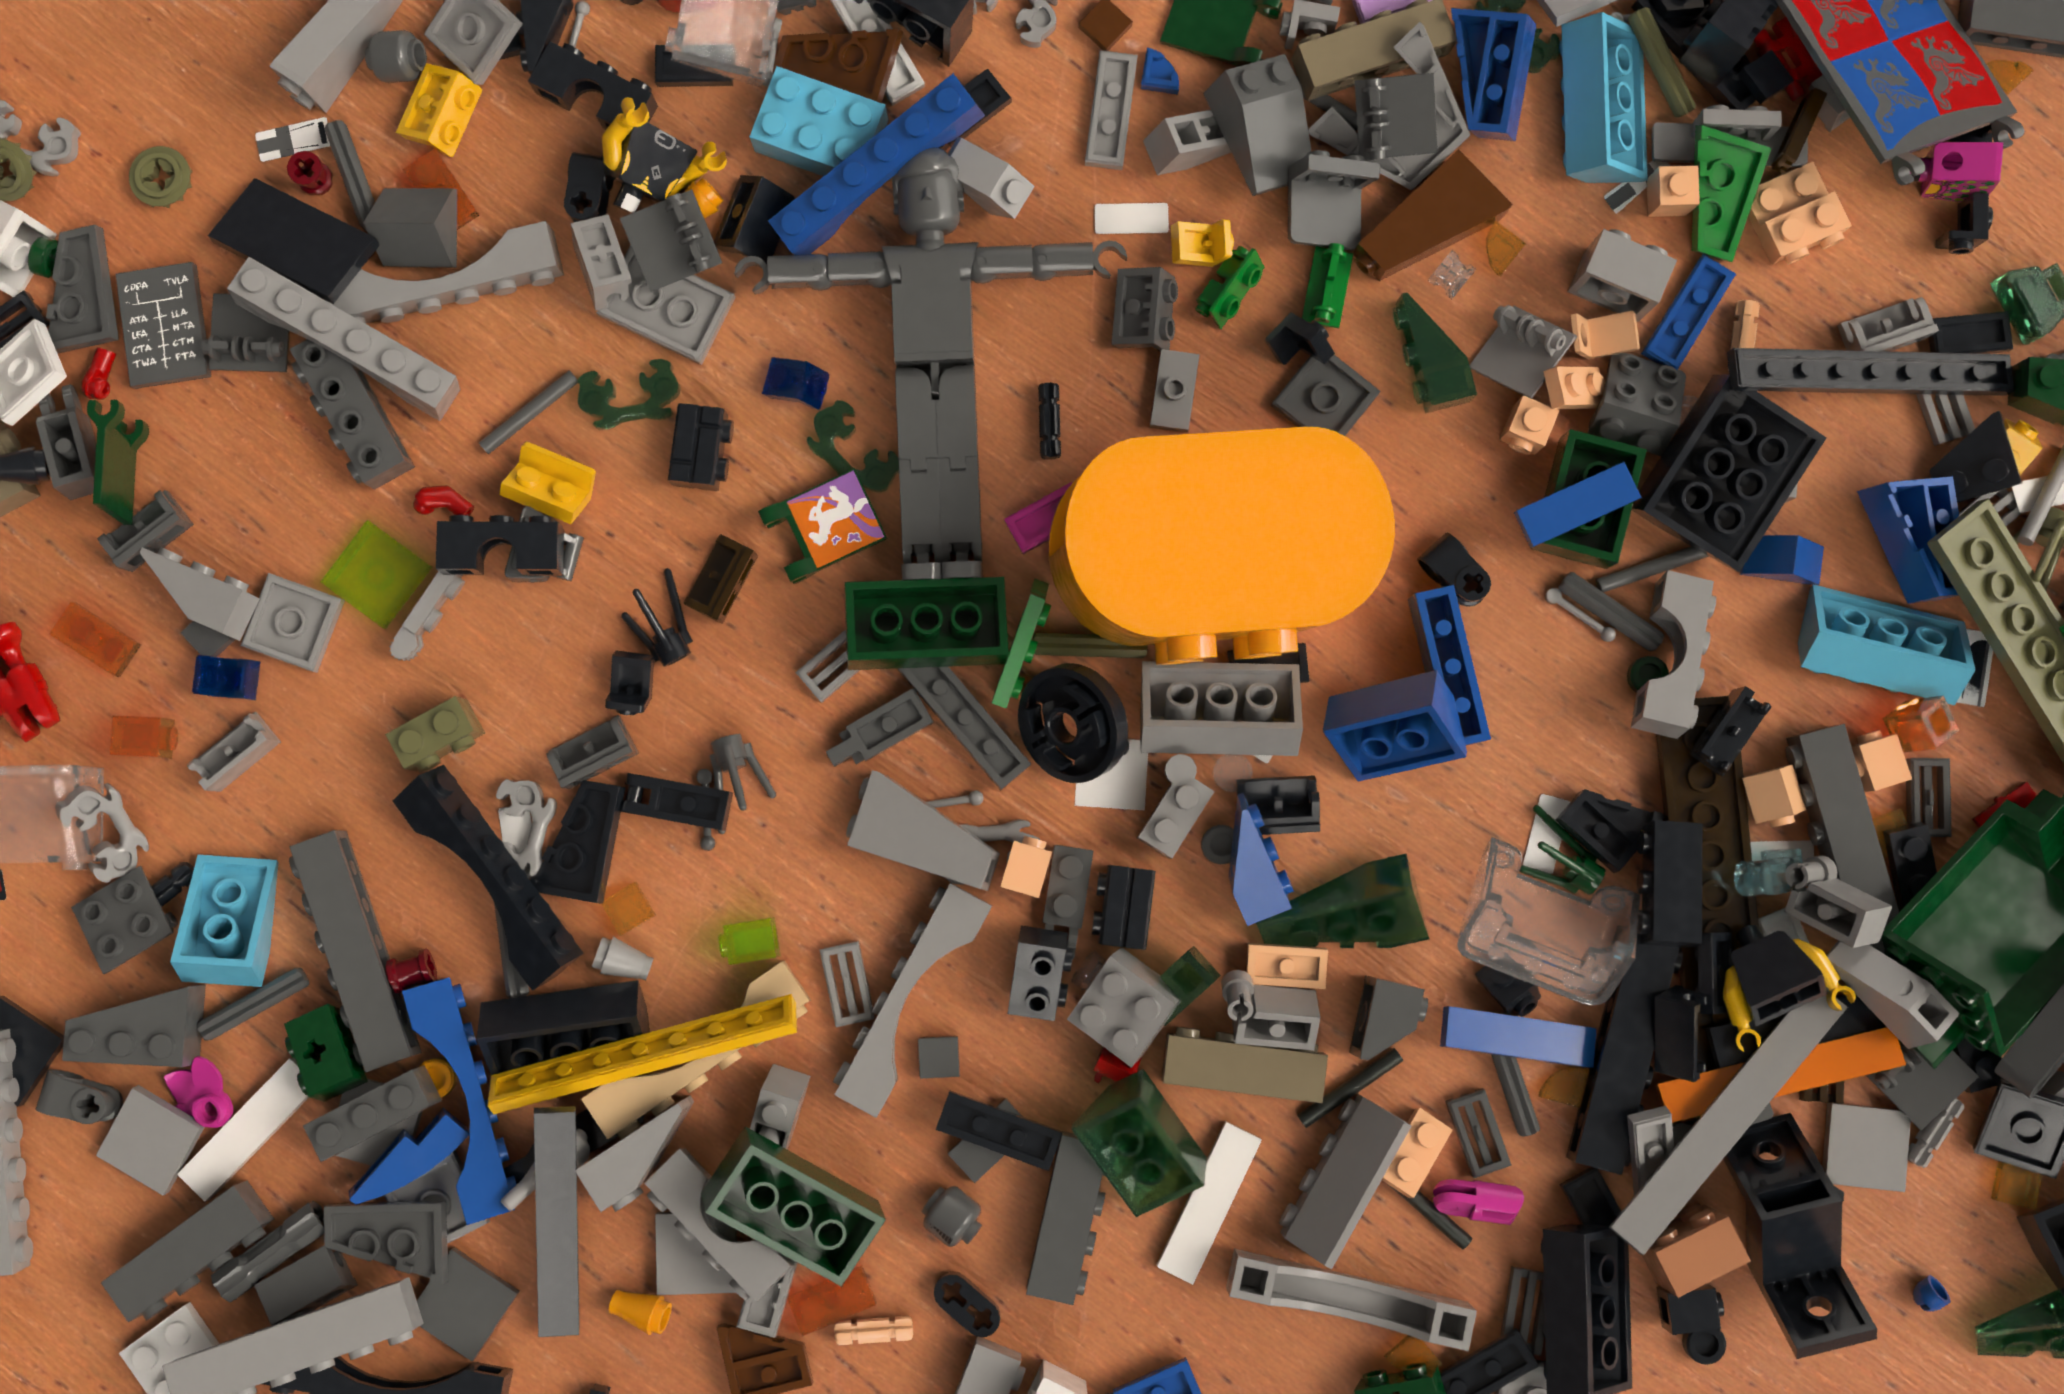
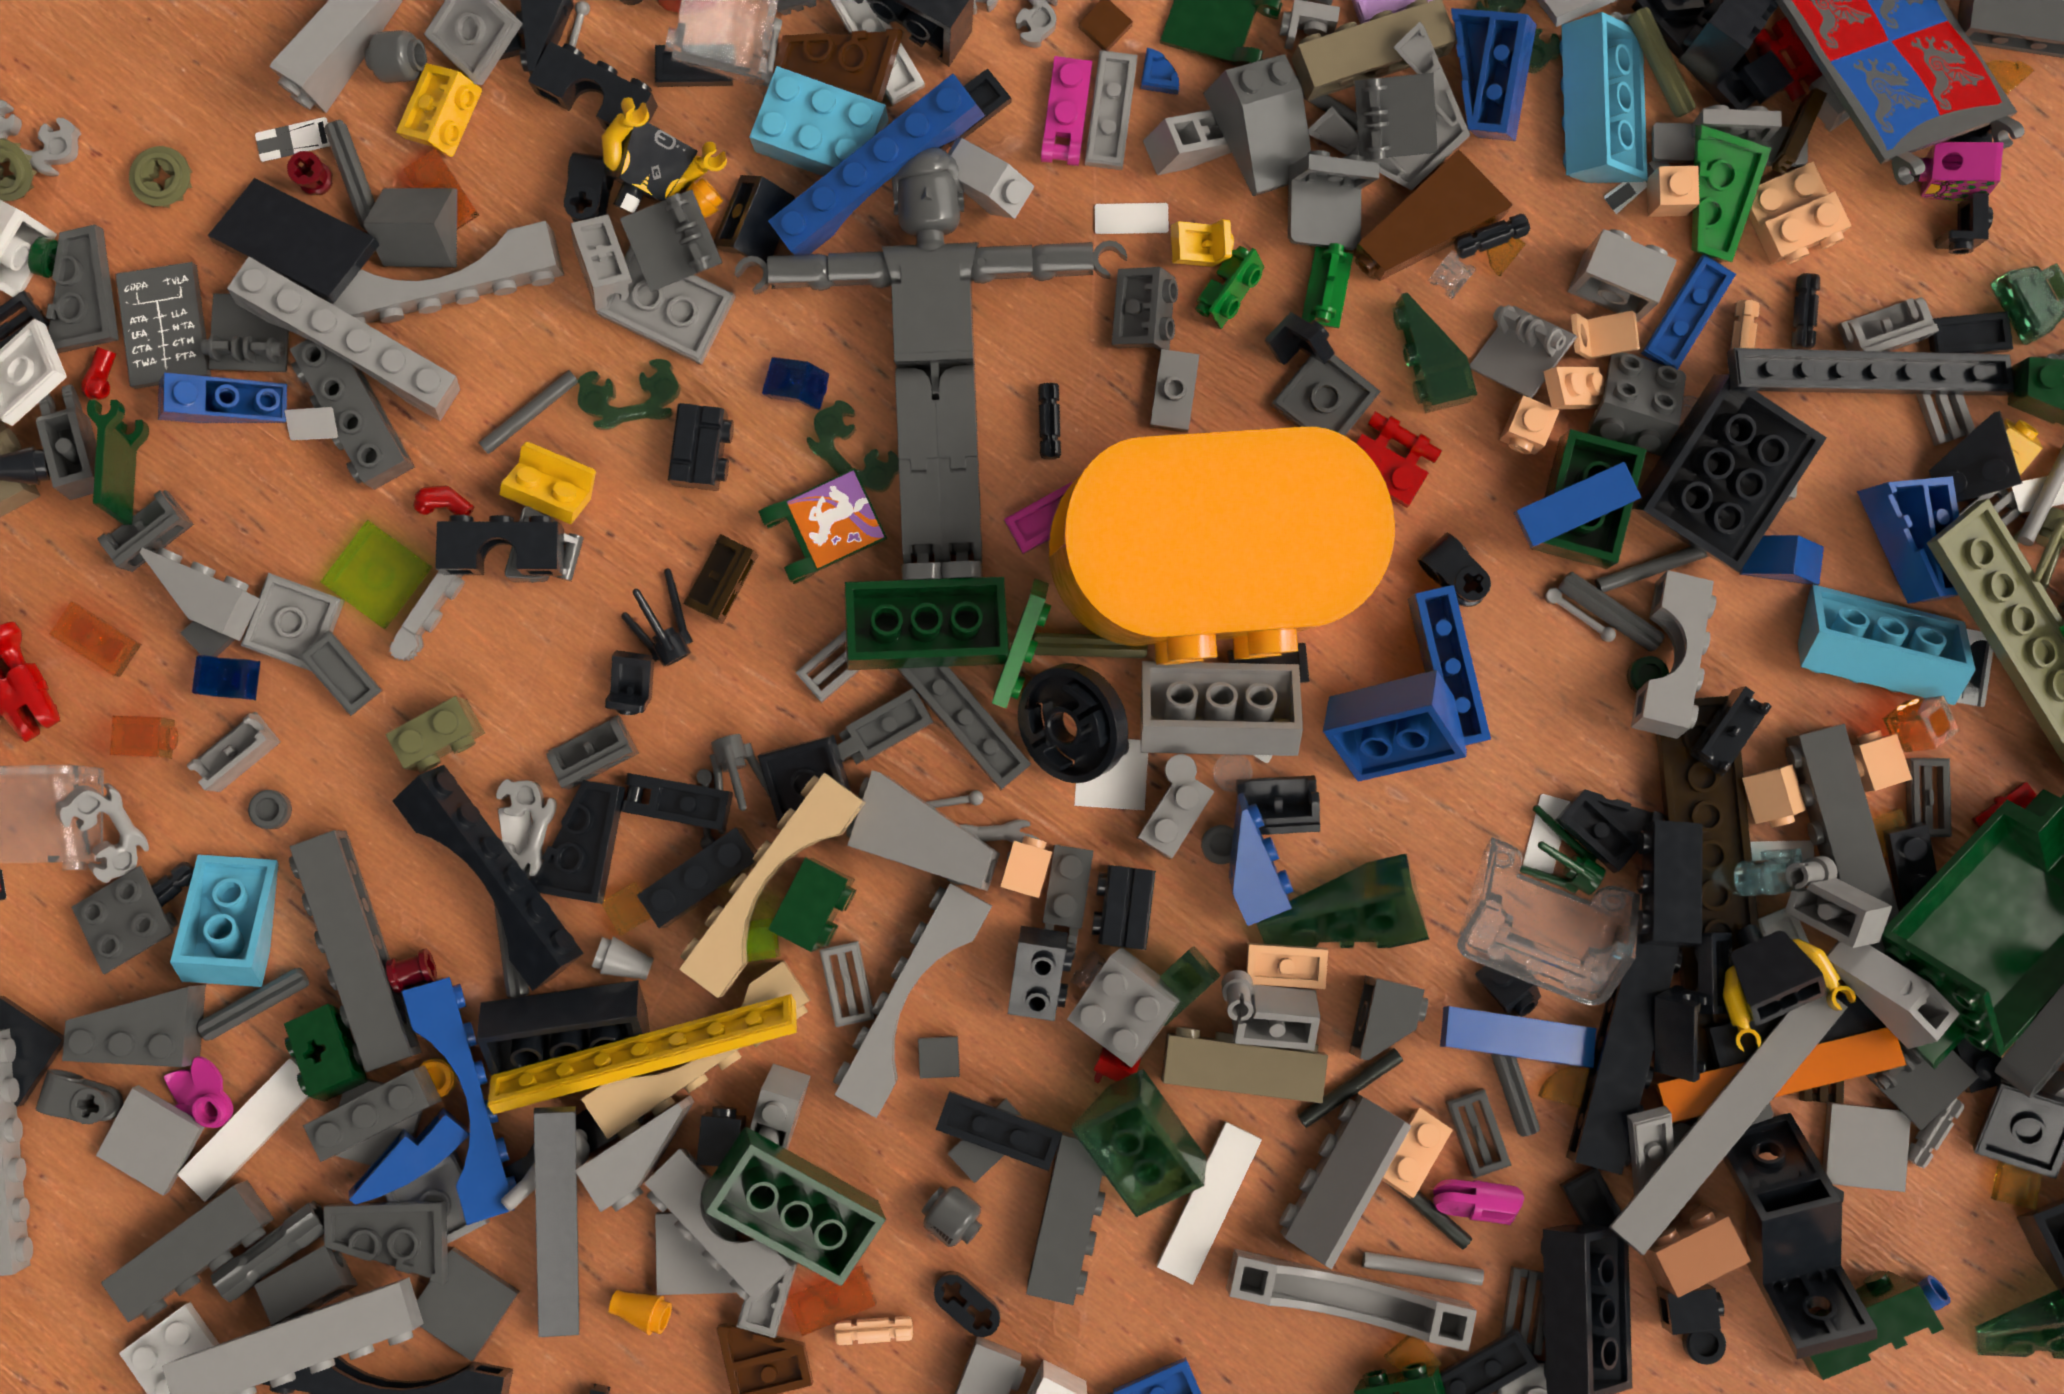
none -> blue slope [158,372,287,423]
none -> dark grey tile [248,790,292,829]
none -> white sticker [285,407,338,440]
none -> dark grey tile [298,631,383,716]
none -> black arch [637,827,757,928]
none -> tan arch [679,773,866,998]
none -> black brick [696,1106,746,1167]
none -> black tile [758,734,851,823]
none -> dark green brick [768,857,857,952]
none -> dark pink plate [1041,56,1092,166]
none -> red plate [1356,411,1442,508]
none -> light grey bar [1362,1252,1484,1286]
none -> black axle [1454,213,1530,259]
none -> black axle [1792,273,1821,350]
none -> dark green wedge [1802,1271,1944,1380]

